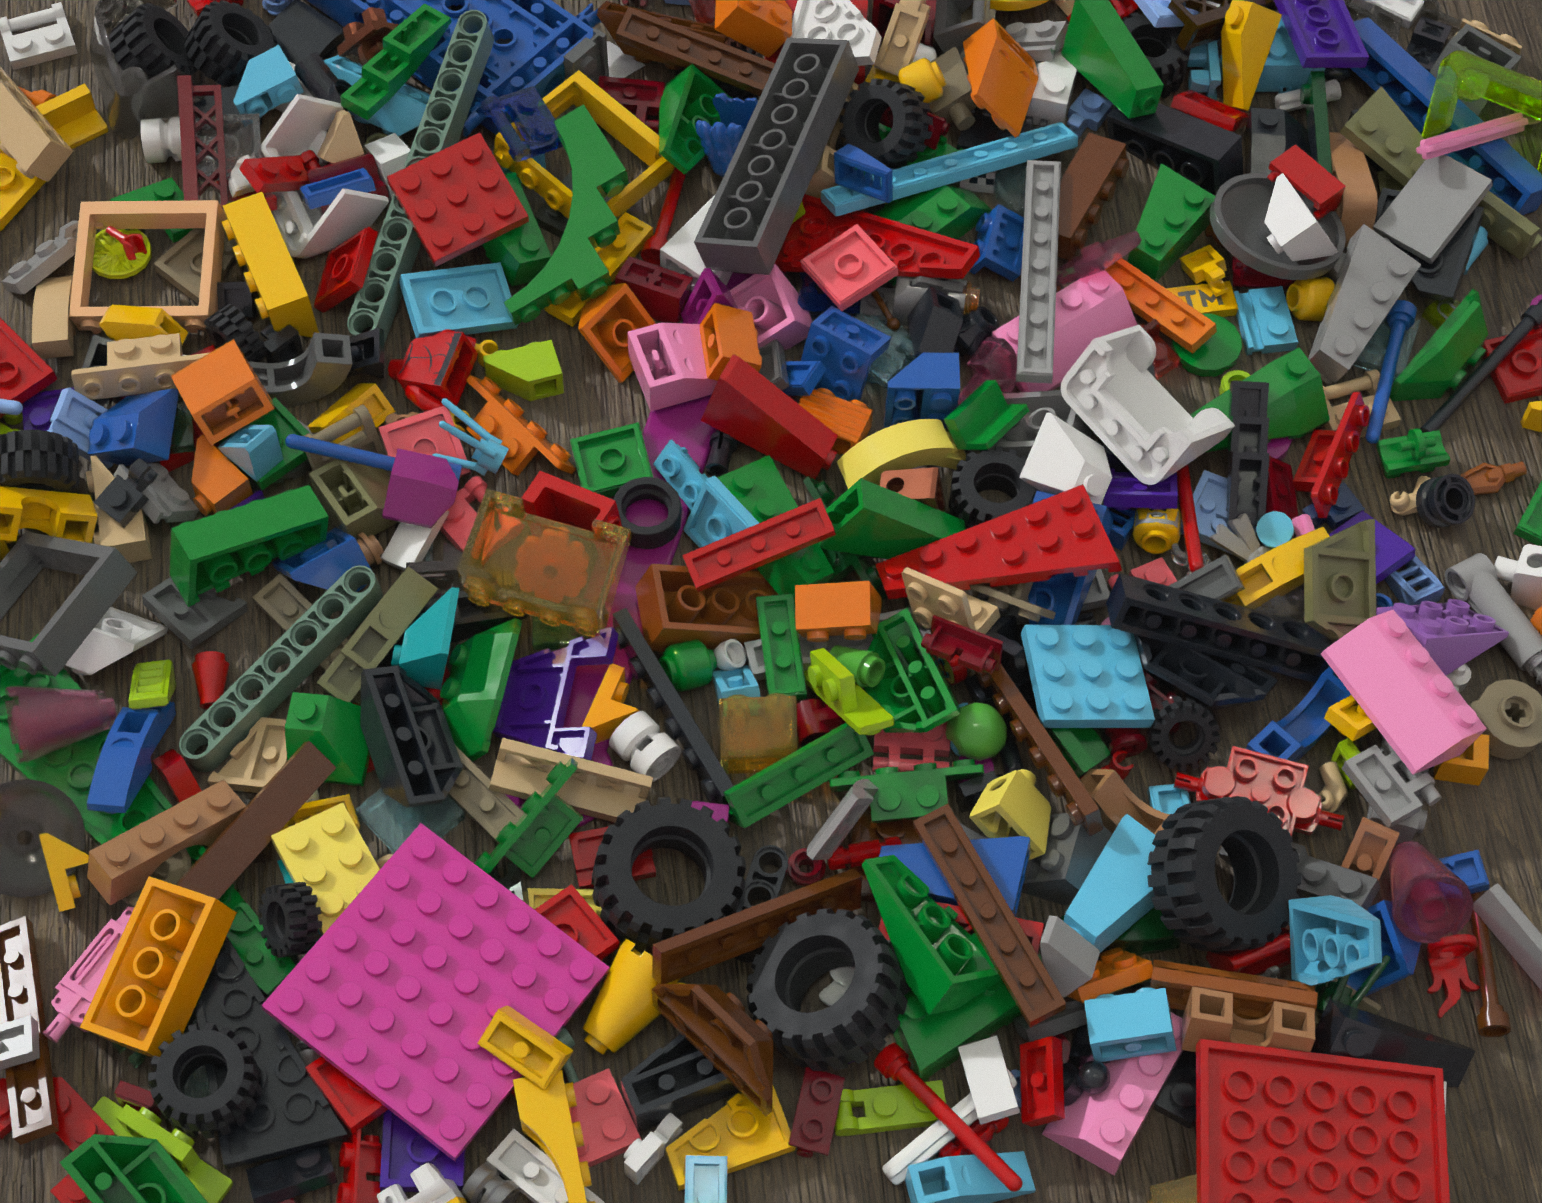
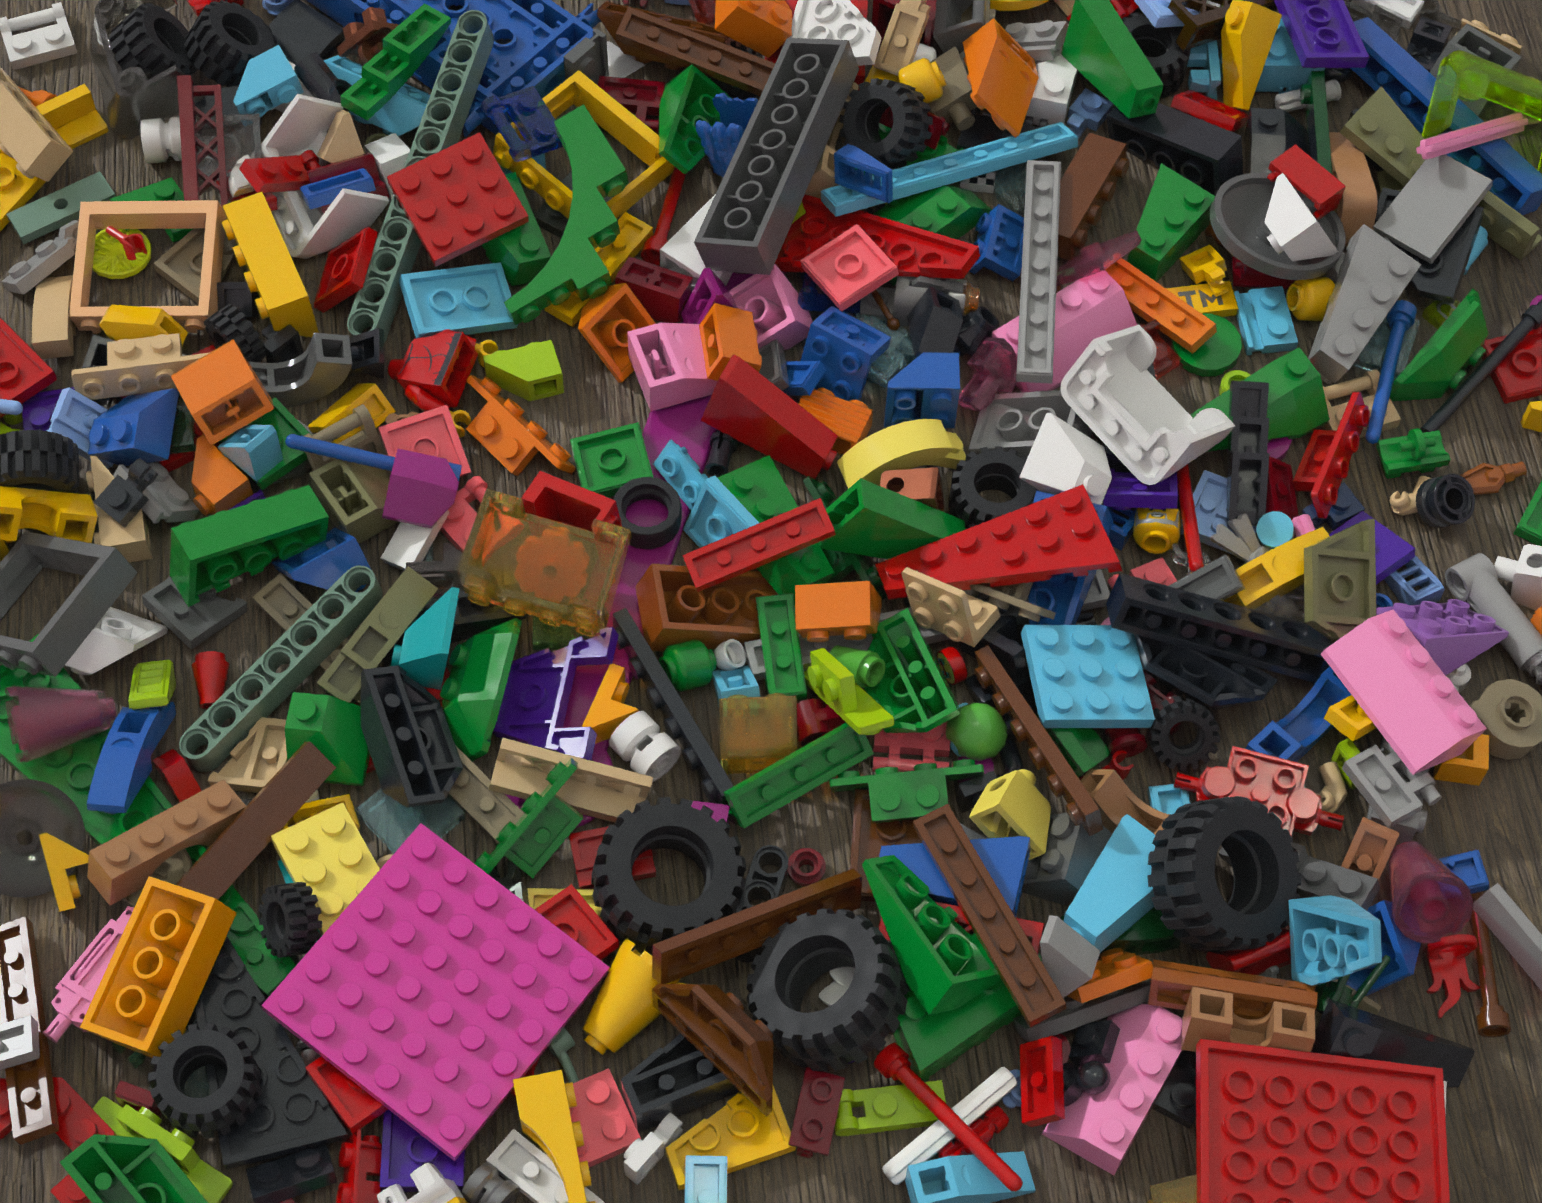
medium nougat plate [357,532,384,566] -> none
medium azure plant [432,398,509,476] -> none
yellow slope [477,1006,573,1090] -> none
light grey slope [807,779,879,860] -> none
red axle [827,836,902,870] -> none
dark red hinge [921,615,1003,675] -> none
green panel [944,380,1029,450] -> none
white tile [958,1035,1020,1125] -> none
medium azure brick [1084,988,1177,1062] -> none
none -> sand green tile [7,171,116,244]

